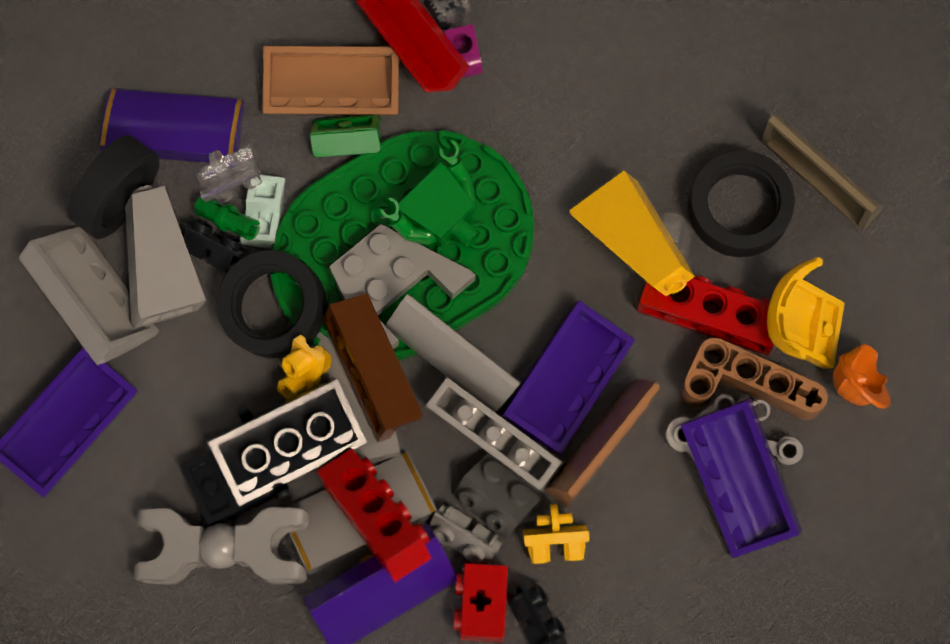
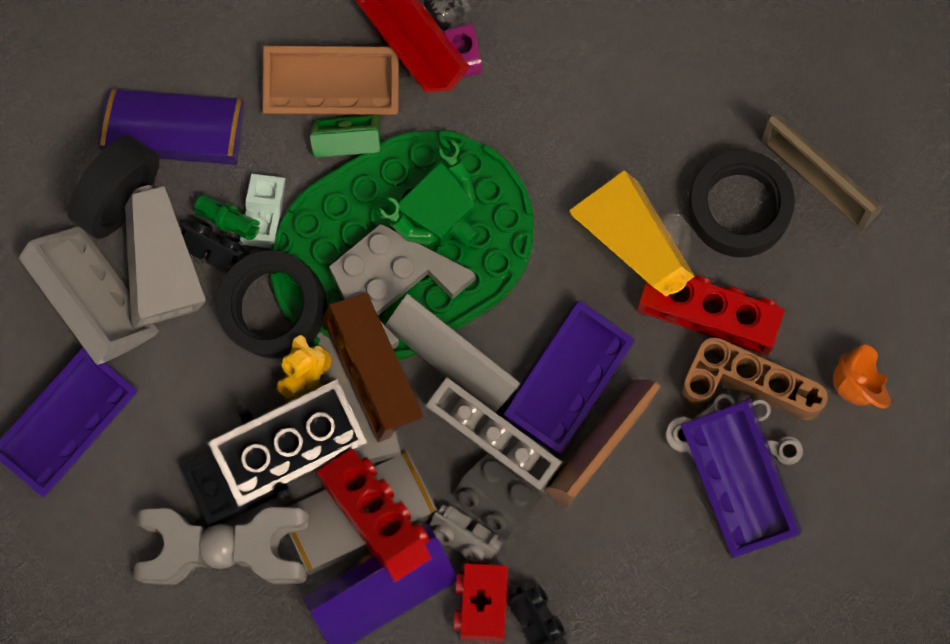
clear hips [196,145,262,204] -> none
yellow hips [522,504,589,564] -> none
yellow piece [767,257,845,369] -> none

